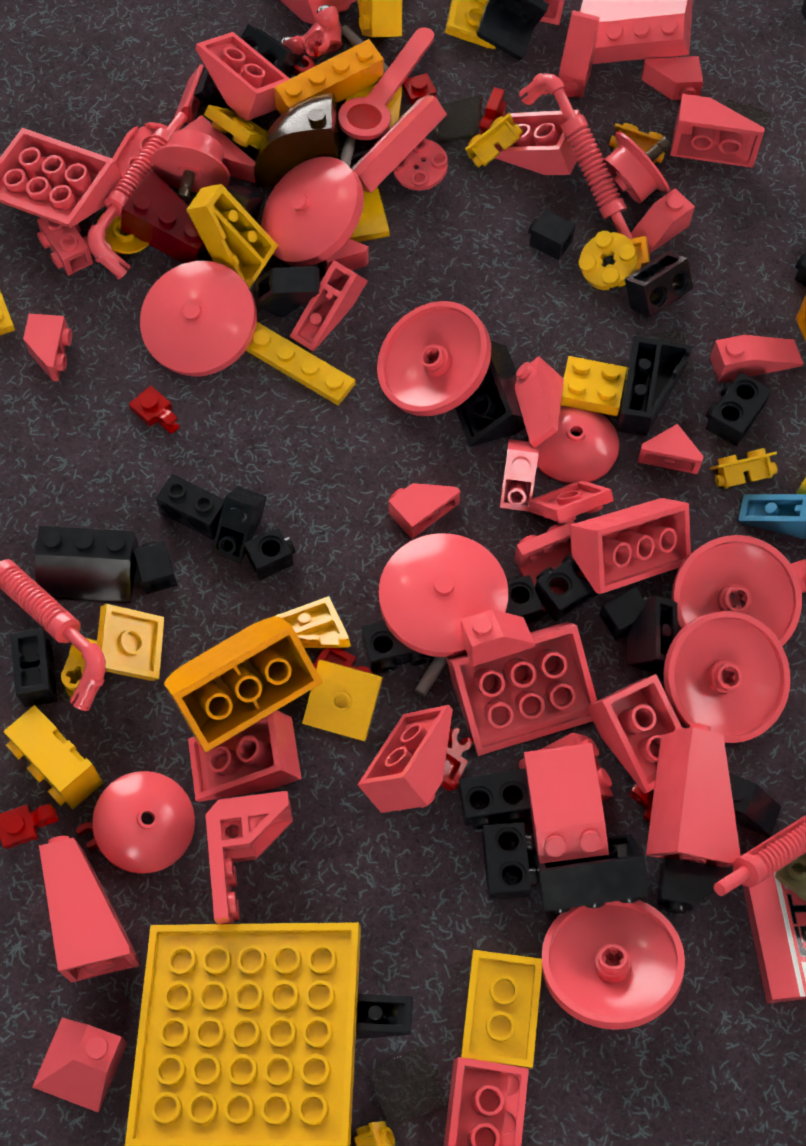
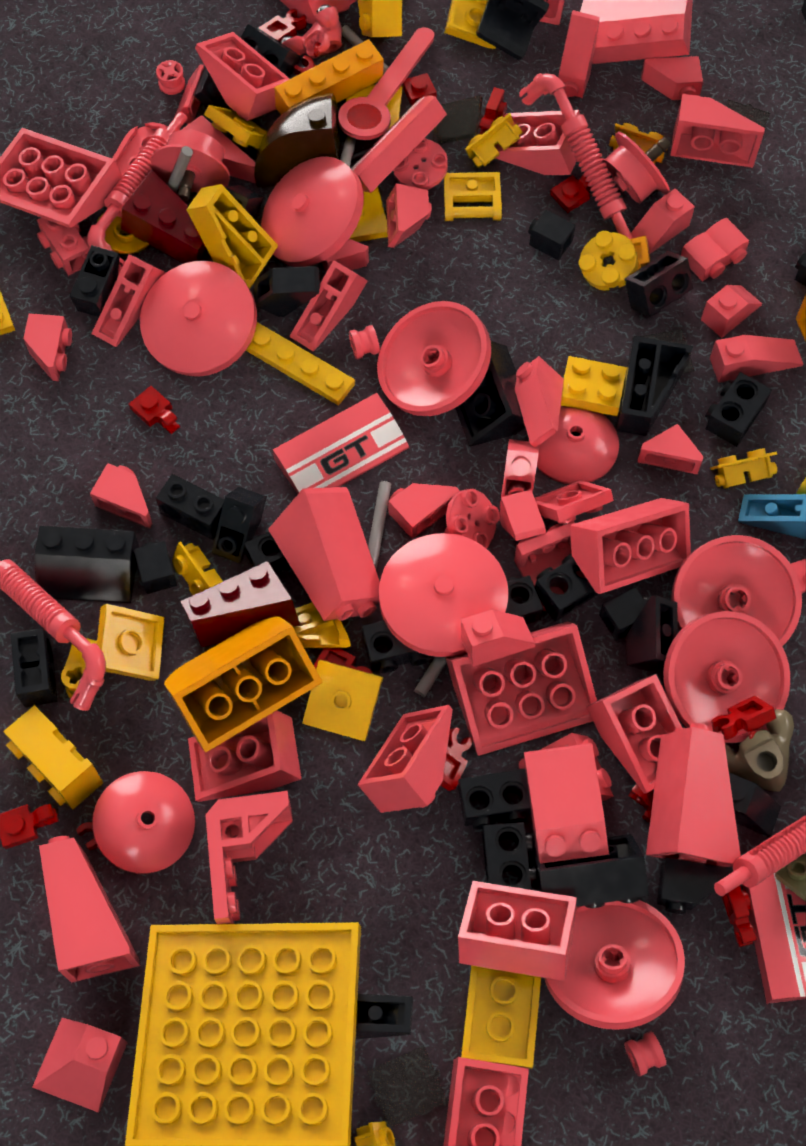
none -> black slope [70,245,120,317]
none -> coral slope [90,463,153,528]
none -> coral slope [91,254,166,347]
none -> coral wheel [156,60,185,95]
none -> light grey bar [167,146,193,193]
none -> yellow hinge [172,542,223,595]
none -> wedge [180,561,301,647]
none -> red plate [259,8,307,42]
none -> coral slope [268,487,380,621]
none -> coral slope [273,393,409,494]
none -> coral wheel [349,325,380,360]
none -> light grey bar [368,481,391,569]
none -> coral slope [386,183,432,248]
none -> yellow plate [443,172,502,221]
none -> coral plate [444,489,500,549]
none -> coral slope [458,881,577,981]
none -> coral slope [499,490,546,541]
none -> red plate [550,175,591,213]
none -> coral wheel [624,1031,667,1077]
none -> coral brick [681,218,749,282]
none -> coral slope [701,285,762,338]
none -> red plate [711,695,776,740]
none -> red plate [721,885,757,947]
none -> dark tan head [725,709,794,792]

